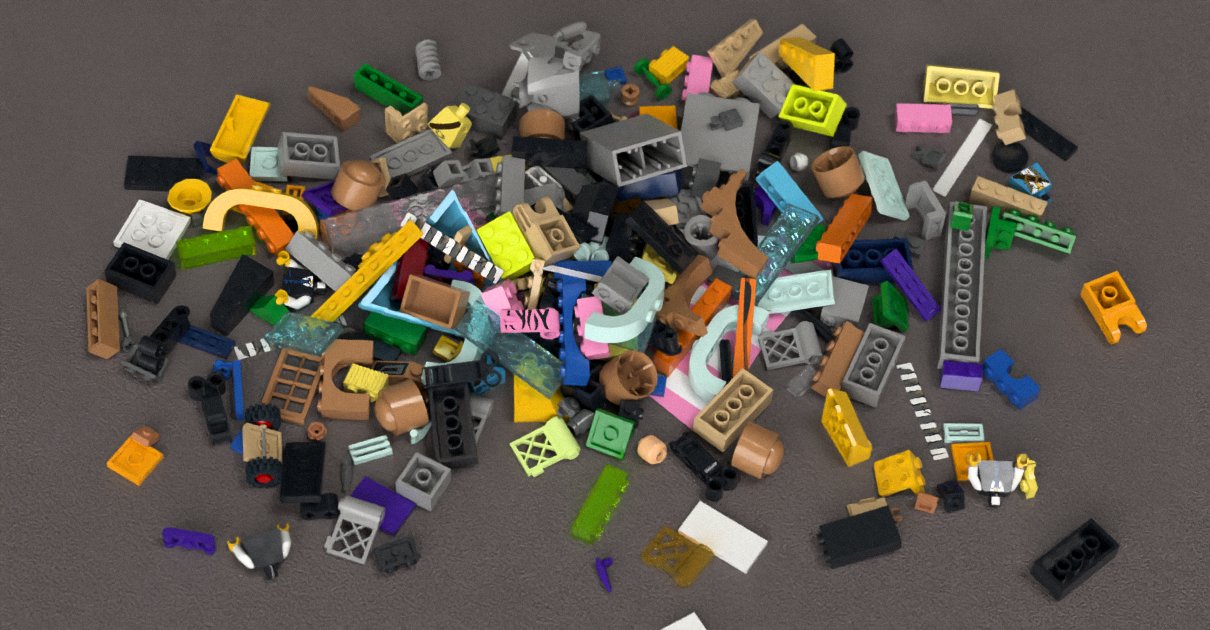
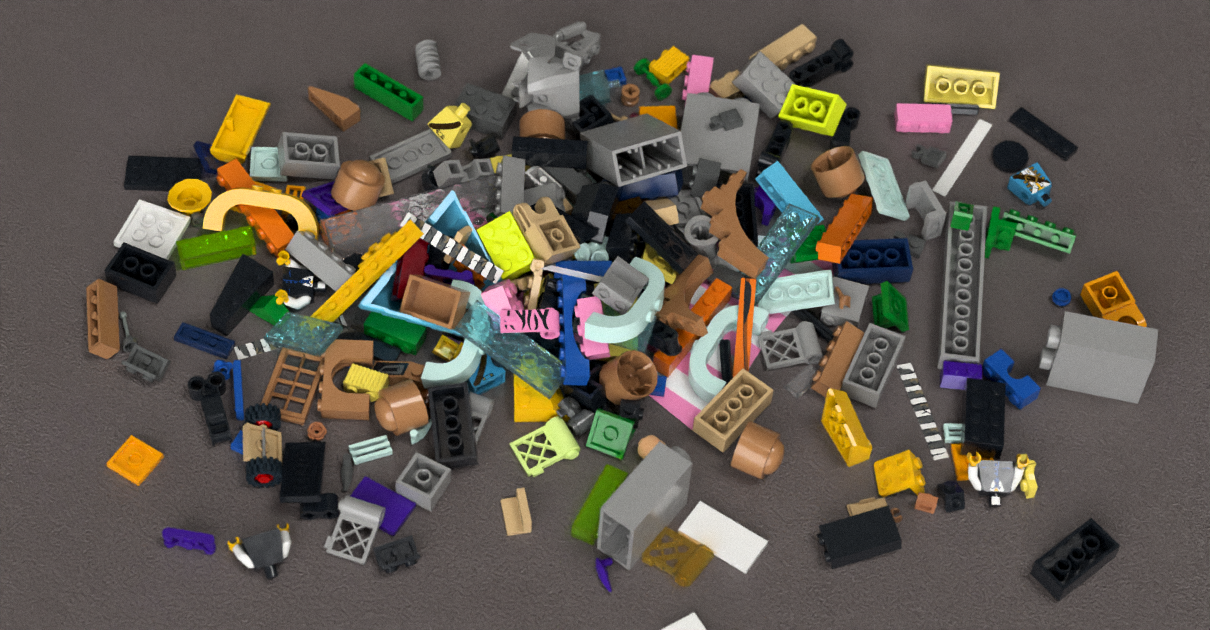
nougat plate [131,425,160,448] -> none
black piece [138,305,190,373] -> none
tan bracket [385,103,428,143] -> none
black brick [386,173,418,206] -> none
black piece [422,350,502,388] -> none
black piece [669,431,739,502] -> none
tan wing [707,19,763,78] -> none
yellow wedge [778,37,835,91] -> none
white plate [790,153,808,171] -> none
dark purple plate [880,249,941,321] -> none
tan brick [968,176,1048,222] -> none
tan arch [992,89,1026,145] -> none
none -> tan panel [501,488,532,536]
none -> light grey brick [597,441,692,570]
none -> medium nougat hand [835,286,851,309]
none -> black brick [960,378,1006,460]
none -> light grey brick [1039,311,1158,404]
none -> blue plate [1052,288,1071,306]

